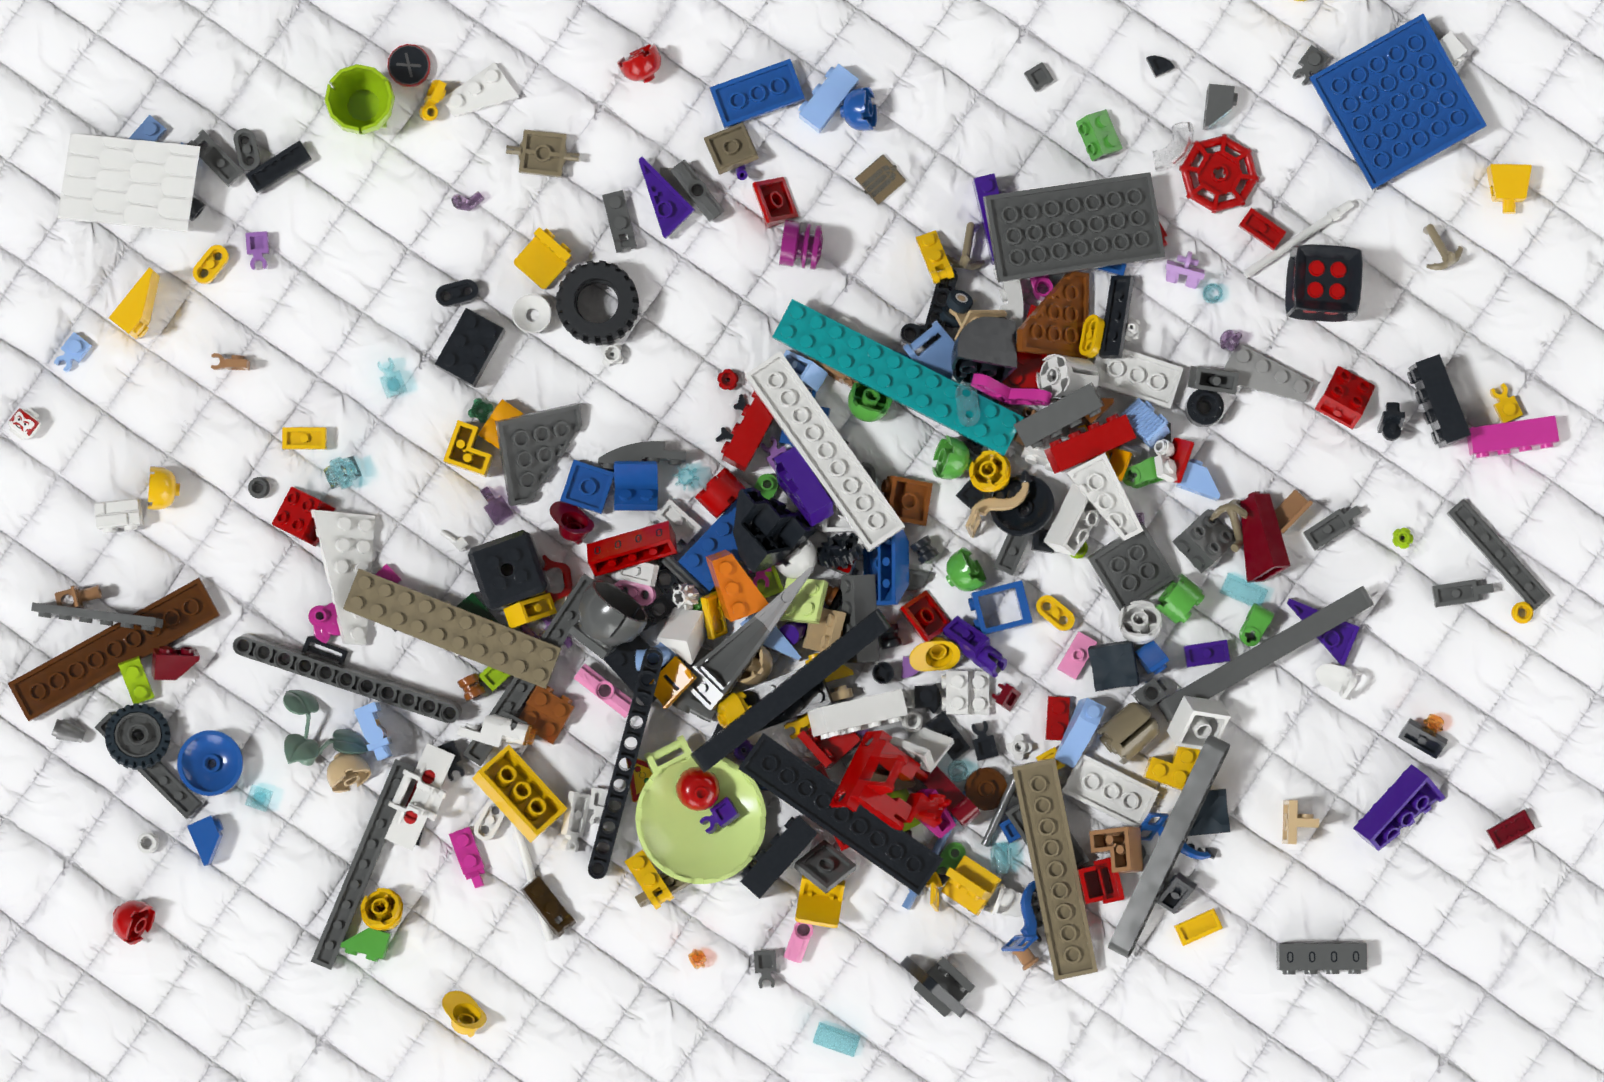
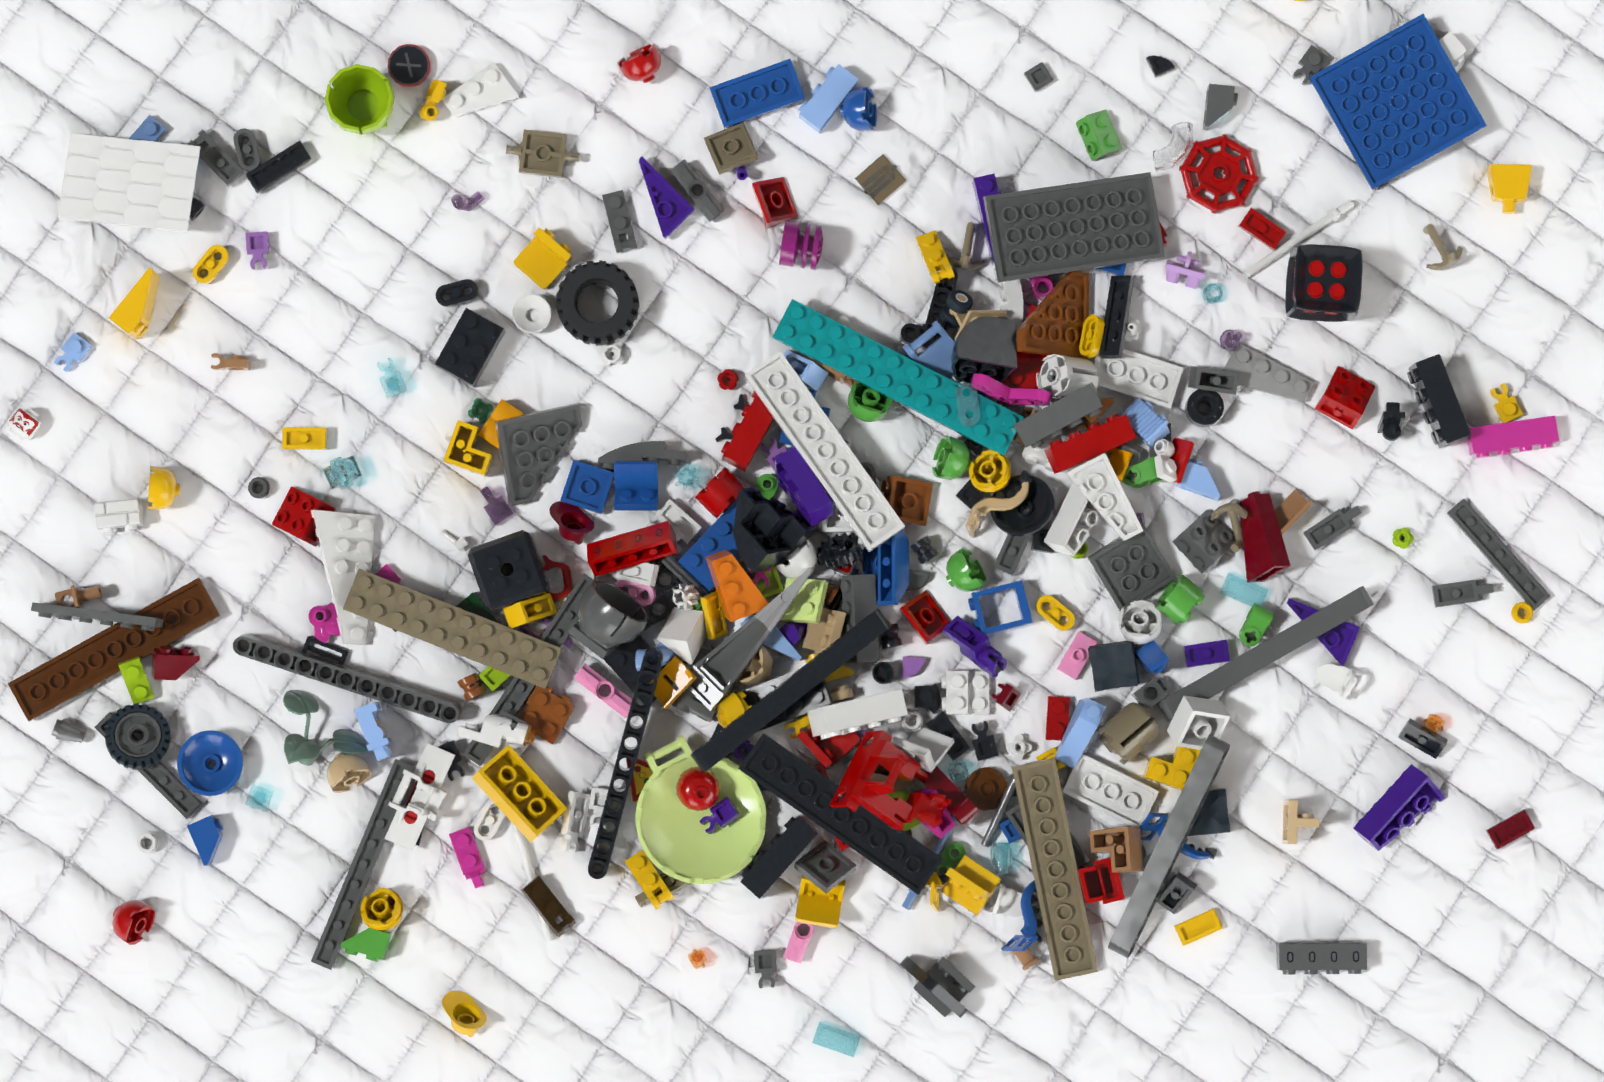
yellow piece [909,636,960,672] -> none

